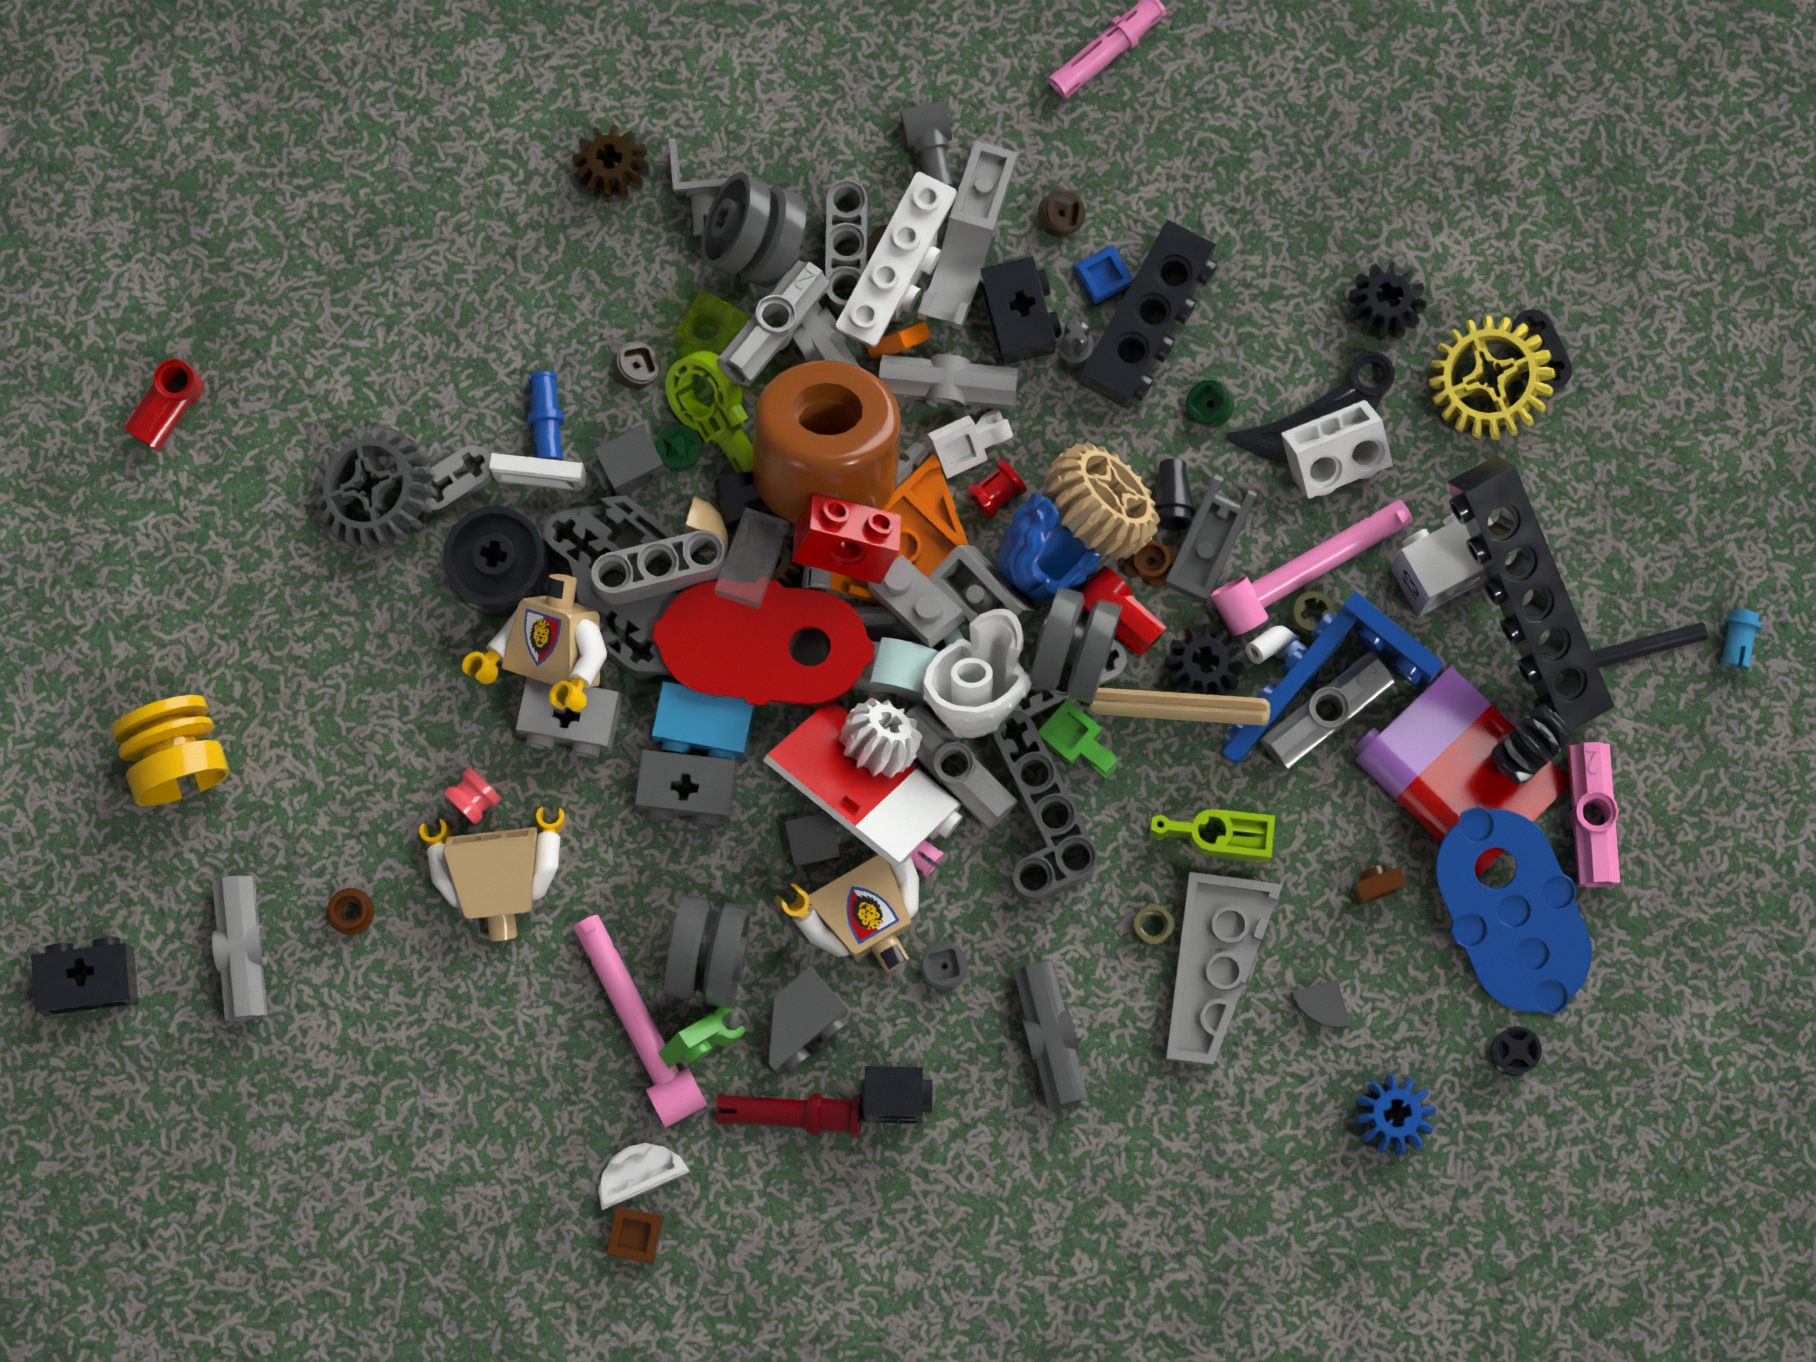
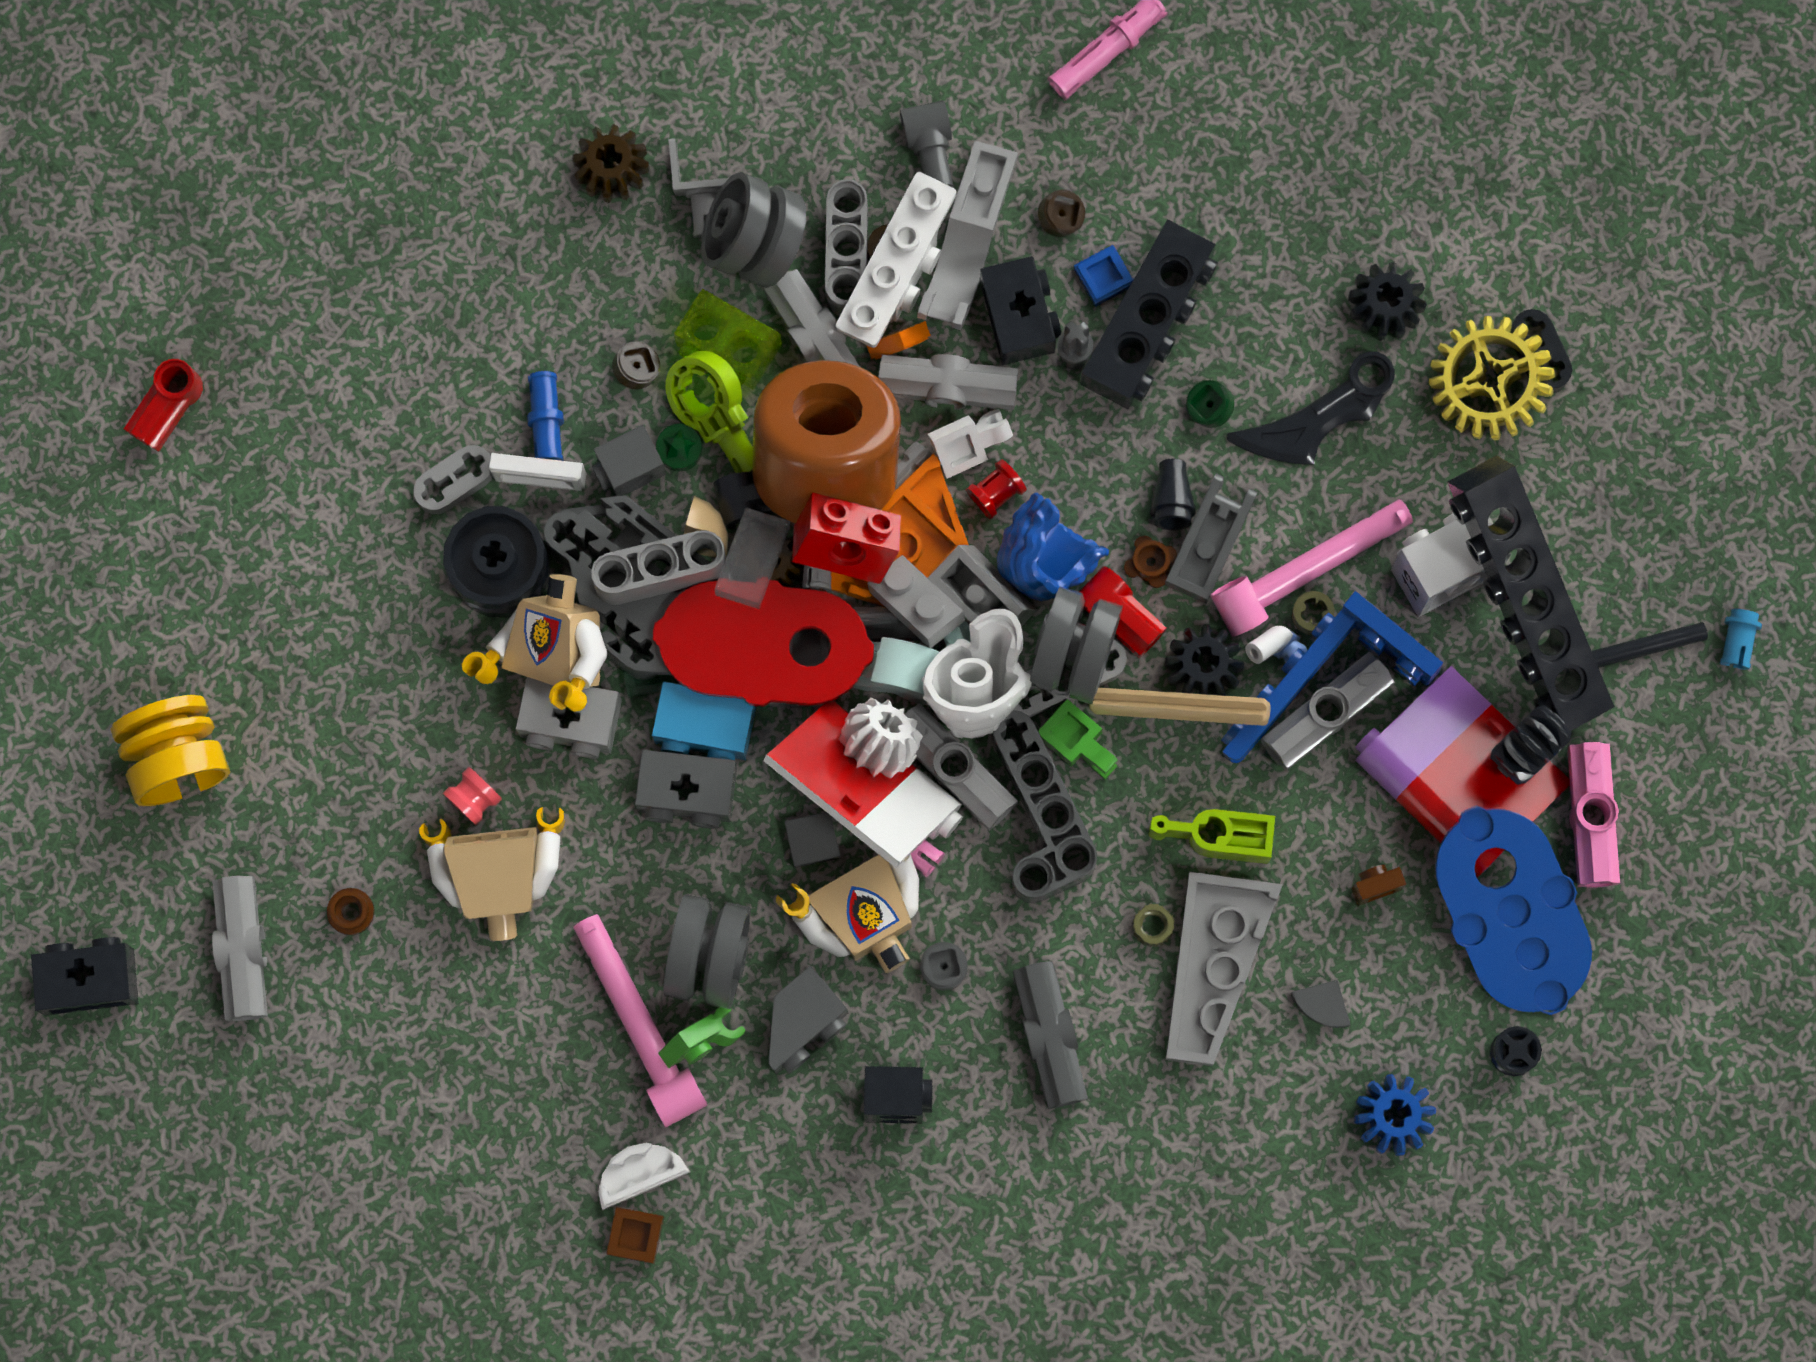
dark grey gear [312,427,437,551] -> none
dark red pin [716,1093,862,1138] -> none
light grey piece [717,260,830,387] -> none
tan gear [1043,442,1160,560] -> none
white brick [1281,400,1393,499] -> none

